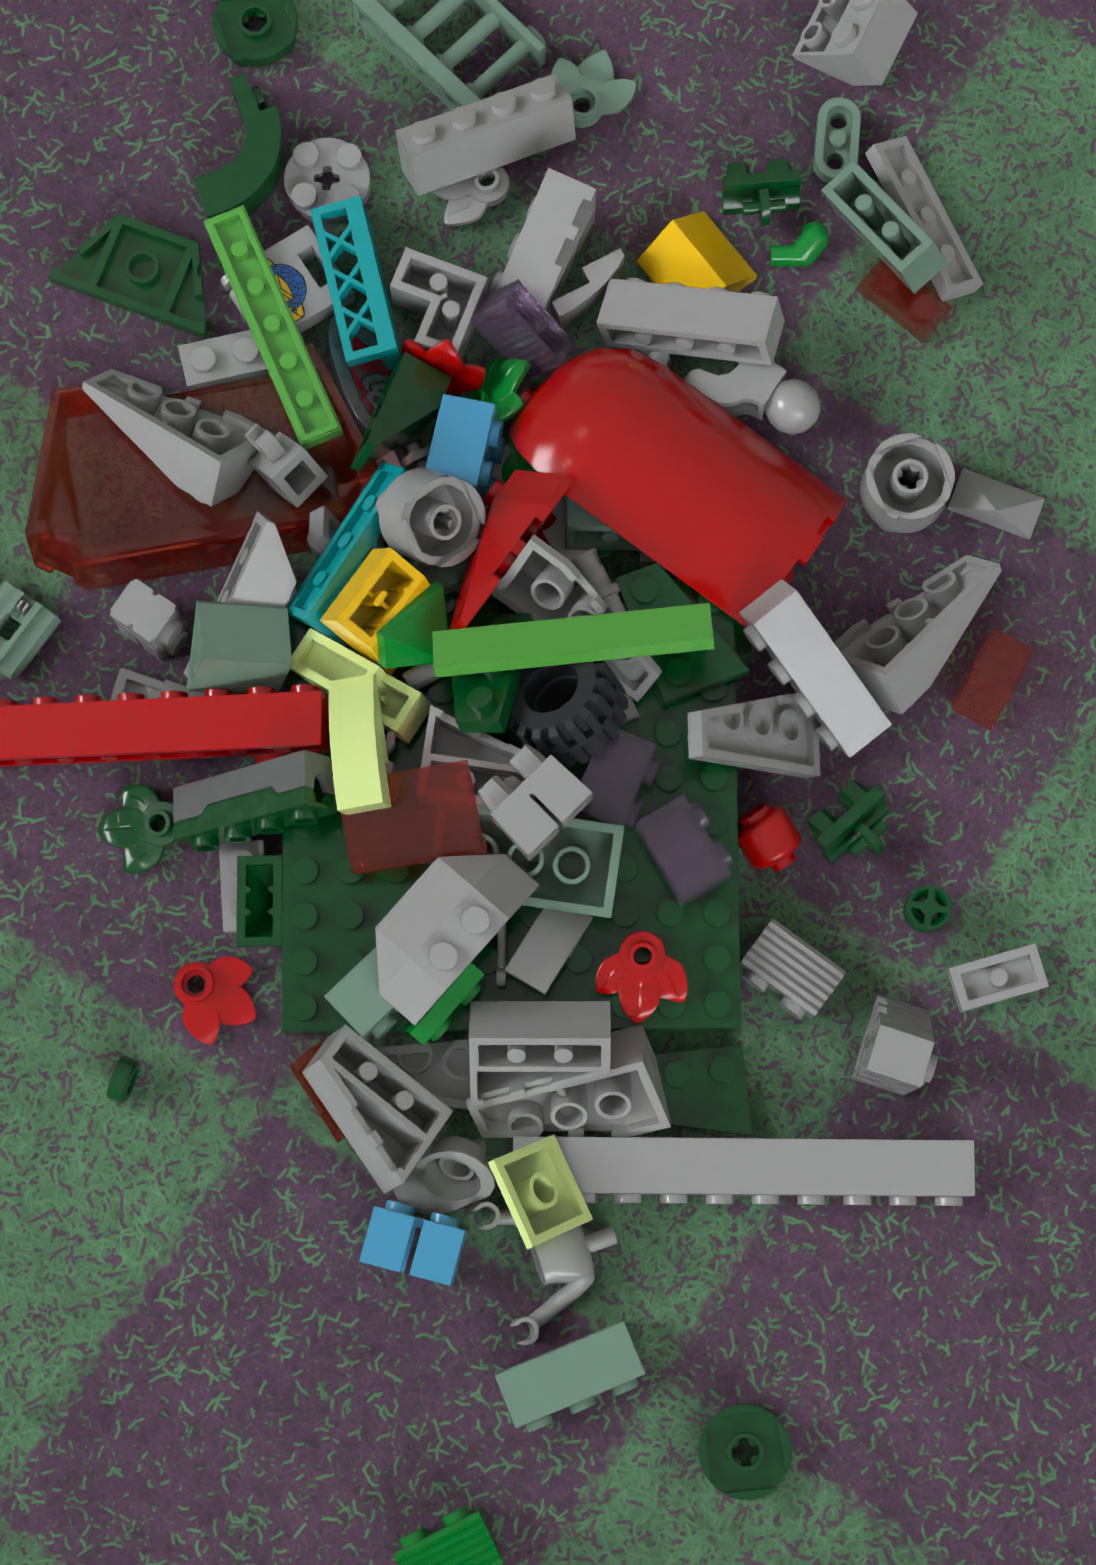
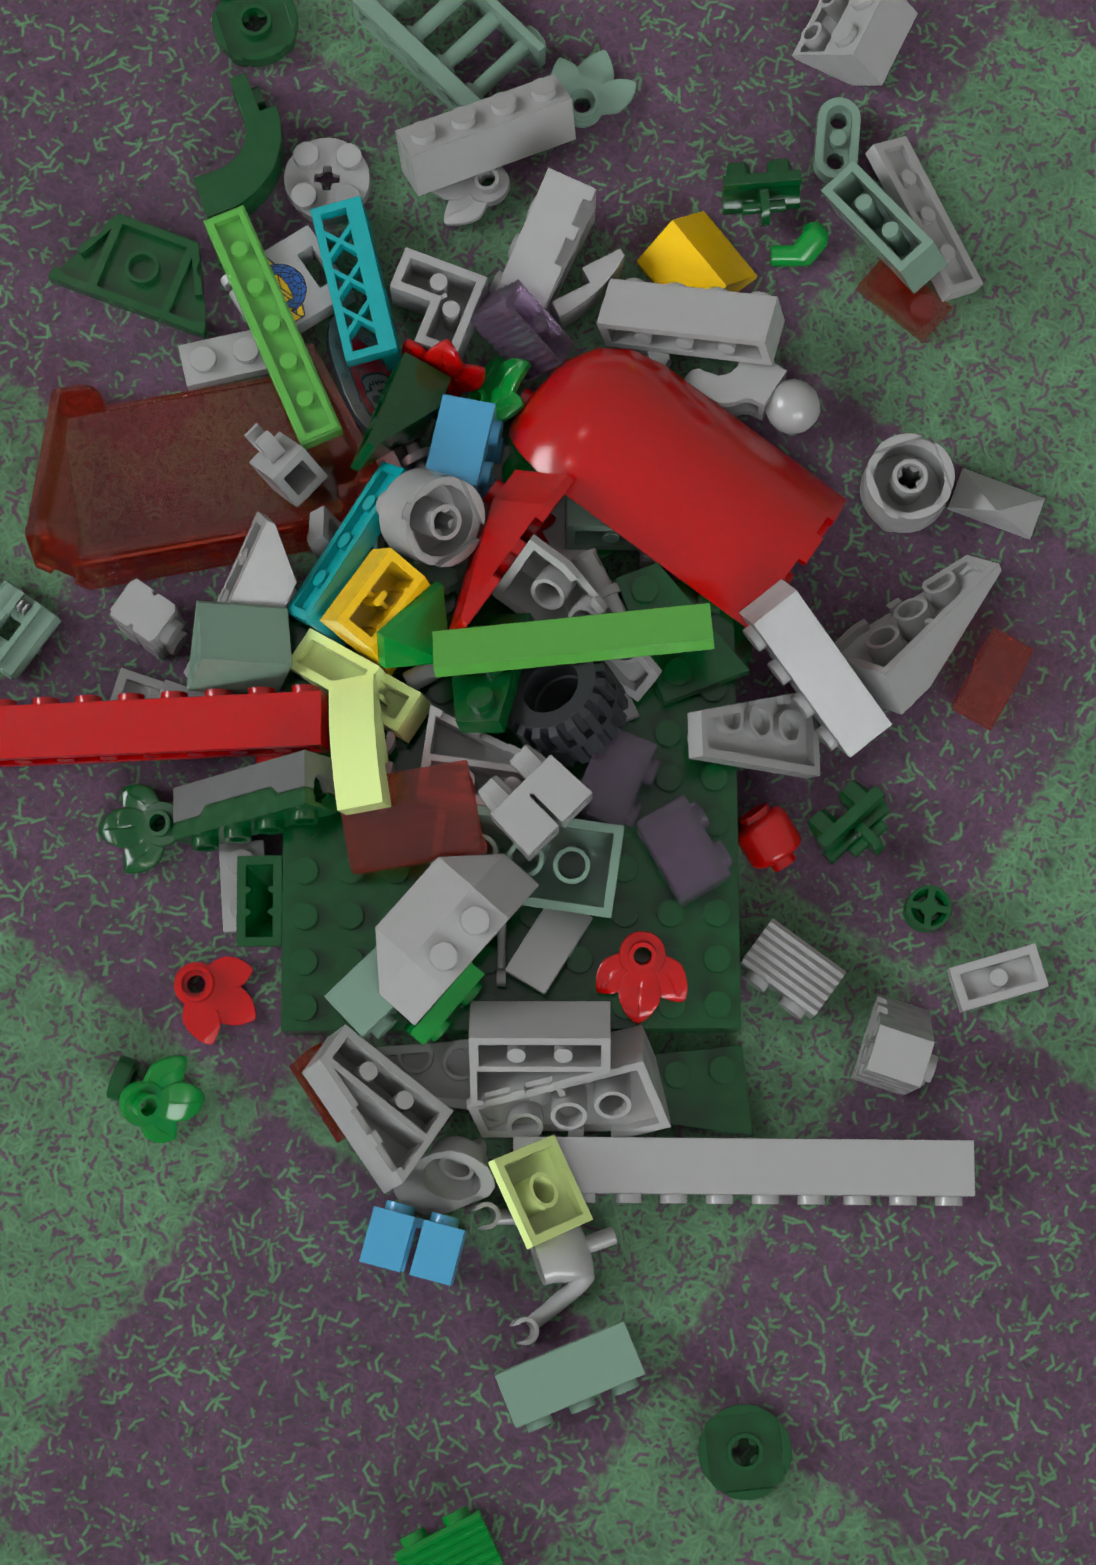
light grey wedge [82,369,274,507] -> none
none -> green plate [119,1054,205,1143]

